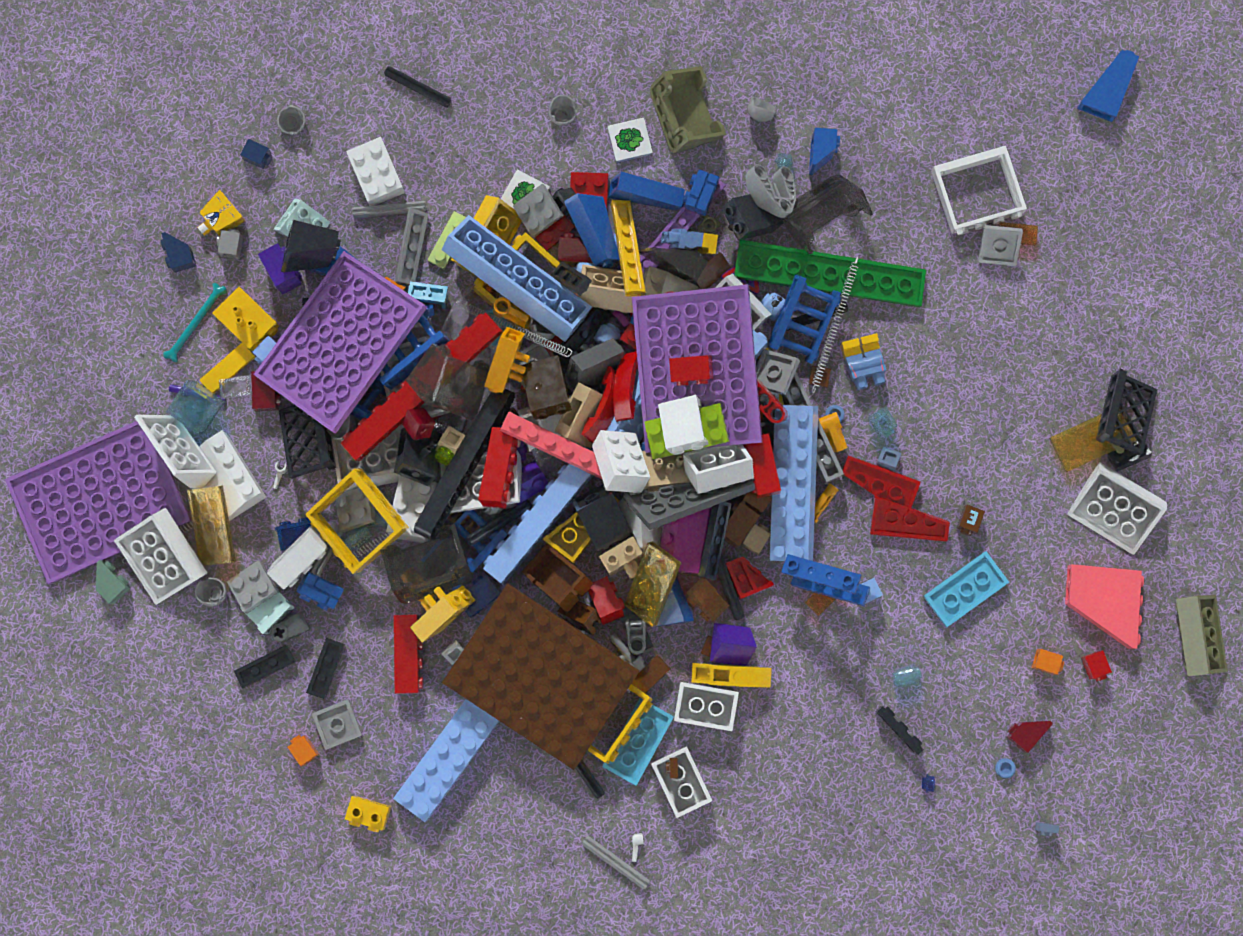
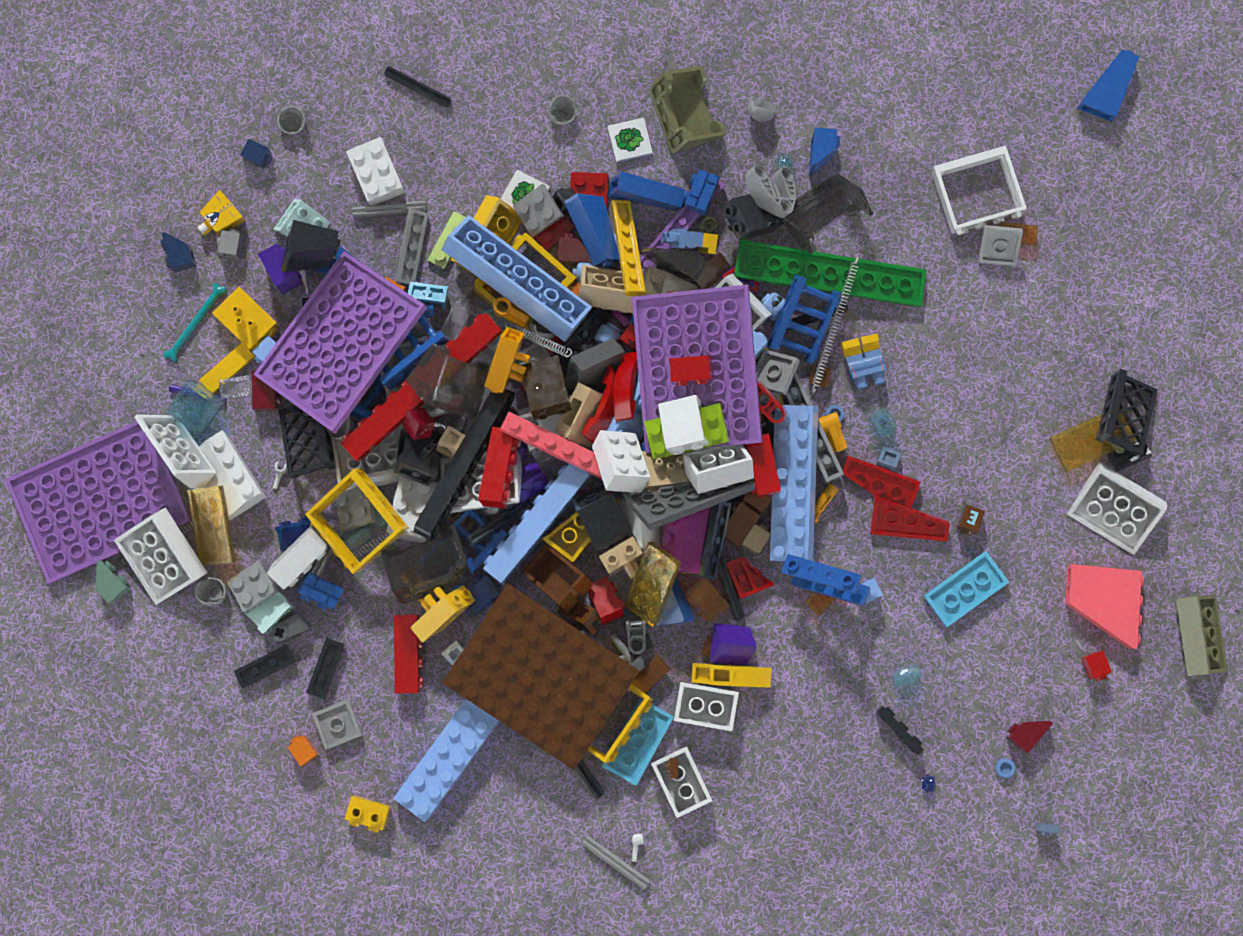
clear neon green bush [434,446,454,465] -> none
black plate [550,261,592,296] -> none
orange brick [1031,649,1064,675] -> none

